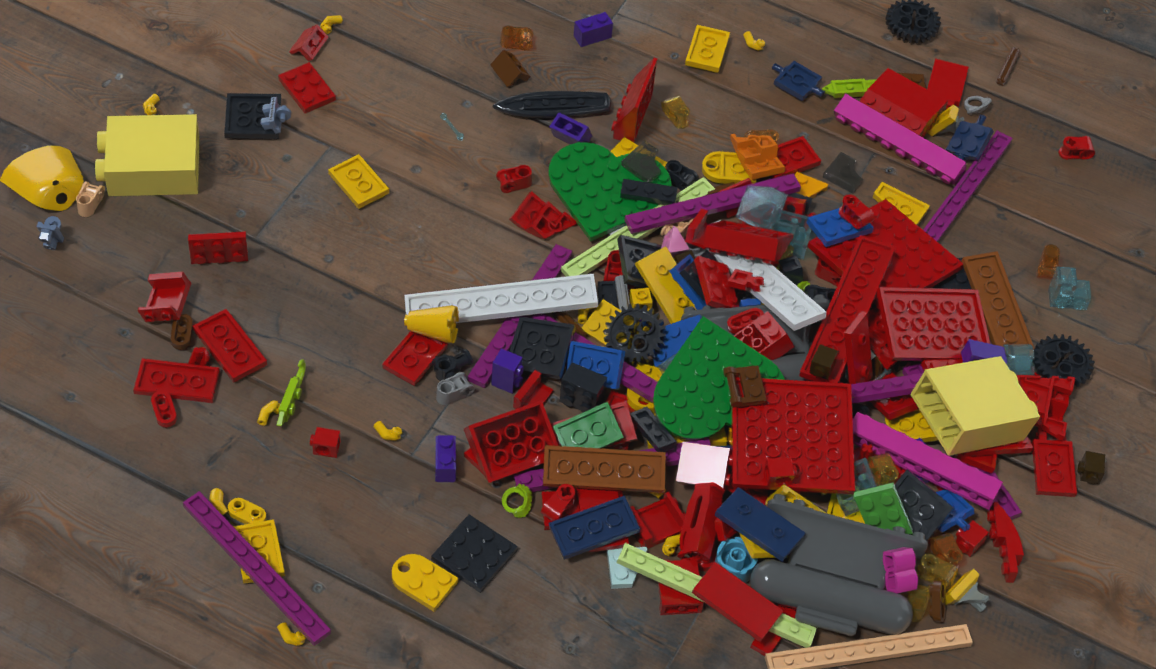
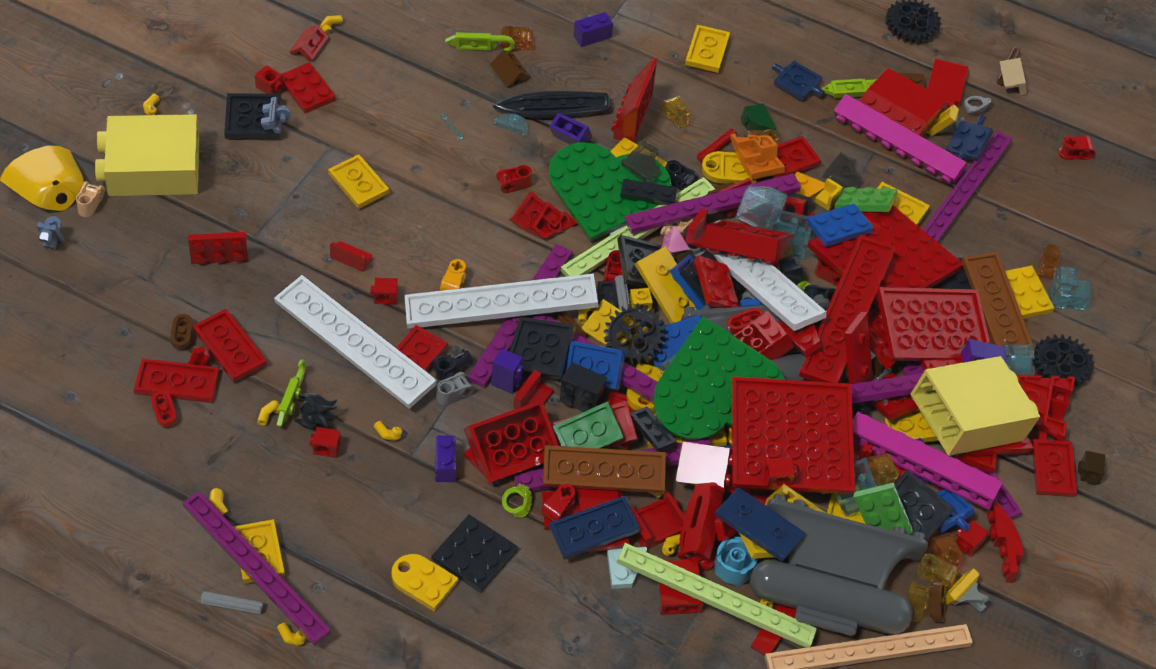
red panel [138,271,192,322] -> none
yellow plate [228,498,266,524] -> none
yellow cone [404,305,459,344] -> none
red tile [691,562,783,642] -> none
reddish brown plate [723,365,766,407] -> none
red plate [728,269,764,292] -> none
yellow arm [743,31,765,51] -> none
dark brown brick [809,344,838,380] -> none
red piece [839,194,875,229] -> none
dark pink brick [883,547,918,594] -> none
none -> light grey axle [201,591,263,614]
none -> red brick [255,65,283,94]
none -> white plate [274,275,437,409]
none -> black hair [294,393,339,429]
none -> red panel [330,240,372,272]
none -> red brick [370,277,398,305]
none -> light orange piece [440,259,466,291]
none -> lime plate [445,32,515,51]
none -> clear light blue plate [494,113,528,136]
none -> red axle [696,128,737,163]
none -> dark green slope [741,103,776,140]
none -> red wing [778,321,822,357]
none -> yellow panel [814,178,843,211]
none -> bright green plate [835,187,898,212]
none -> tan panel [1000,58,1027,95]
none -> yellow plate [1005,265,1054,319]

